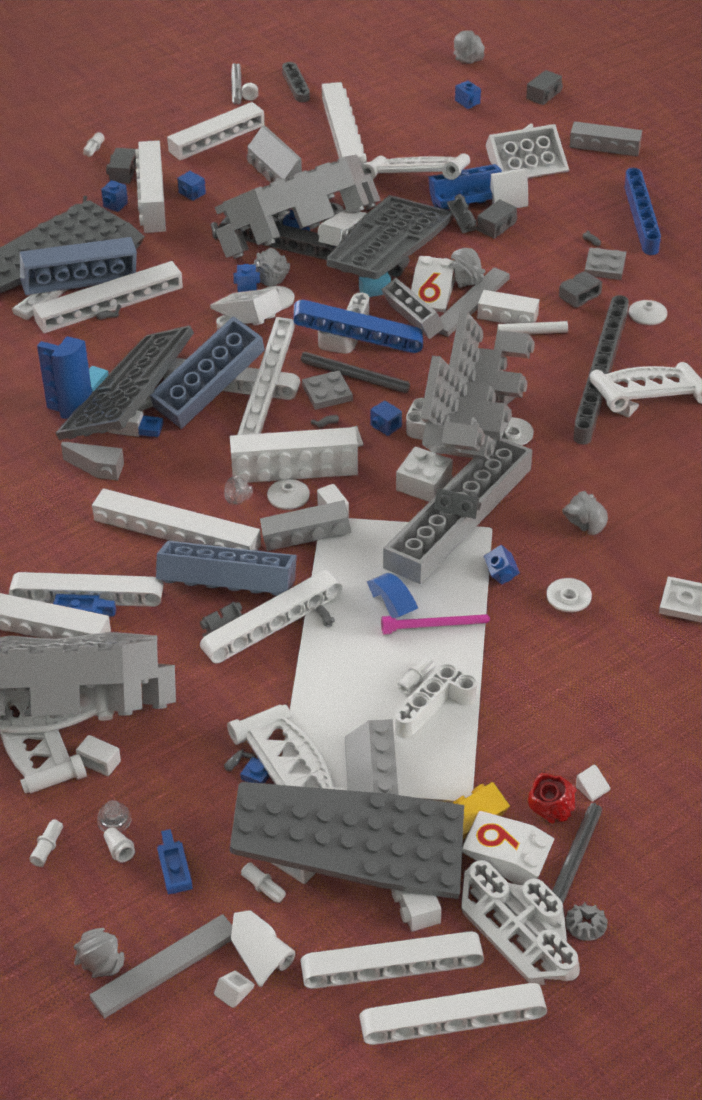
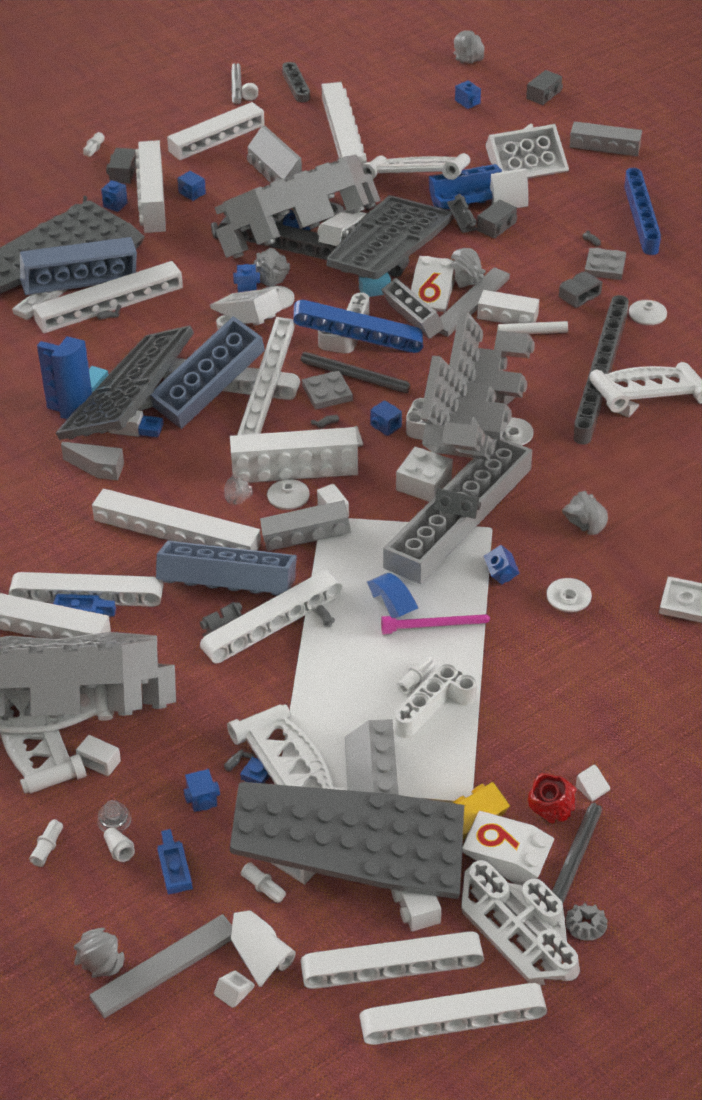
none -> blue brick [183,769,220,812]

